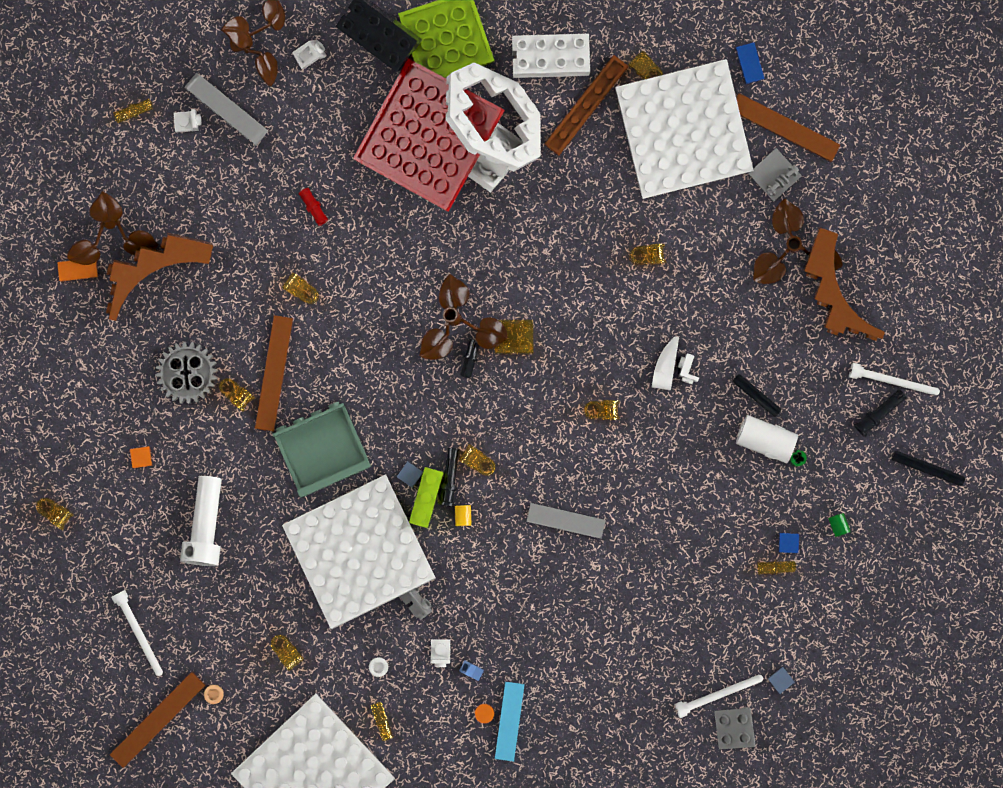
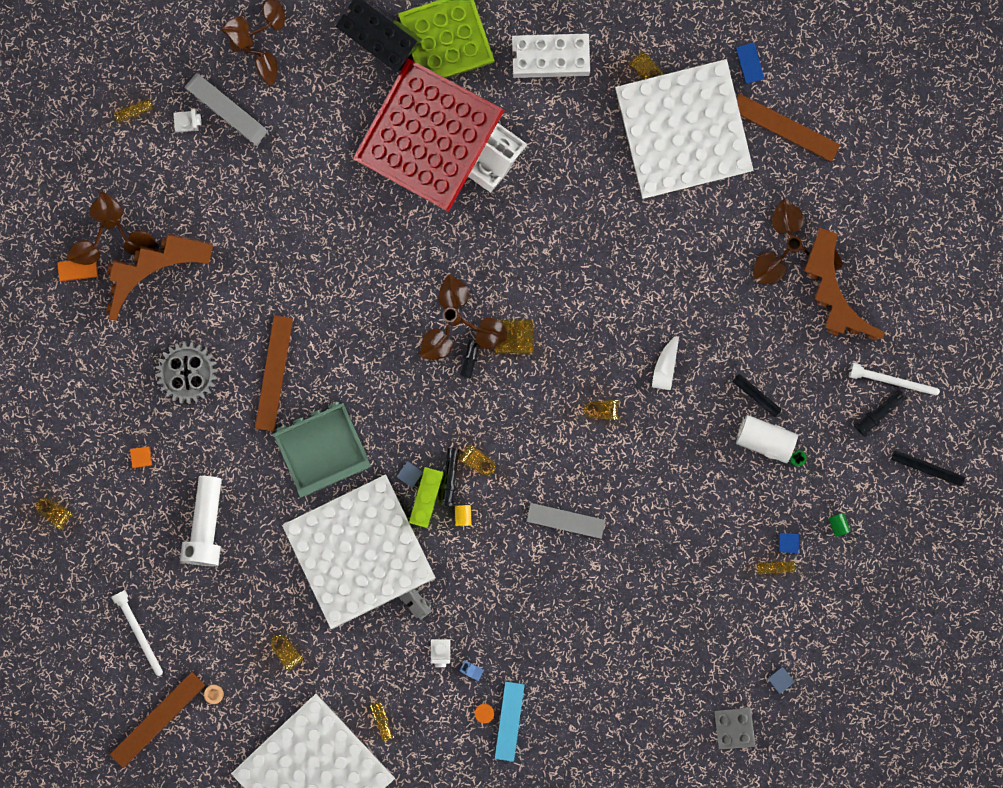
clear yellow piece [219,378,256,412] -> none
clear yellow piece [282,272,319,304] -> none
white bracket [292,40,326,69] -> none
red pin [299,188,328,226] -> none
white tile [369,657,388,677] -> none
white plate [446,63,541,172] -> none
dark orange tile [544,55,629,156] -> none
clear yellow piece [629,244,666,265] -> none
white piece [674,675,763,718] -> none
white bracket [678,353,699,384] -> none
light grey hinge [748,148,802,201] -> none

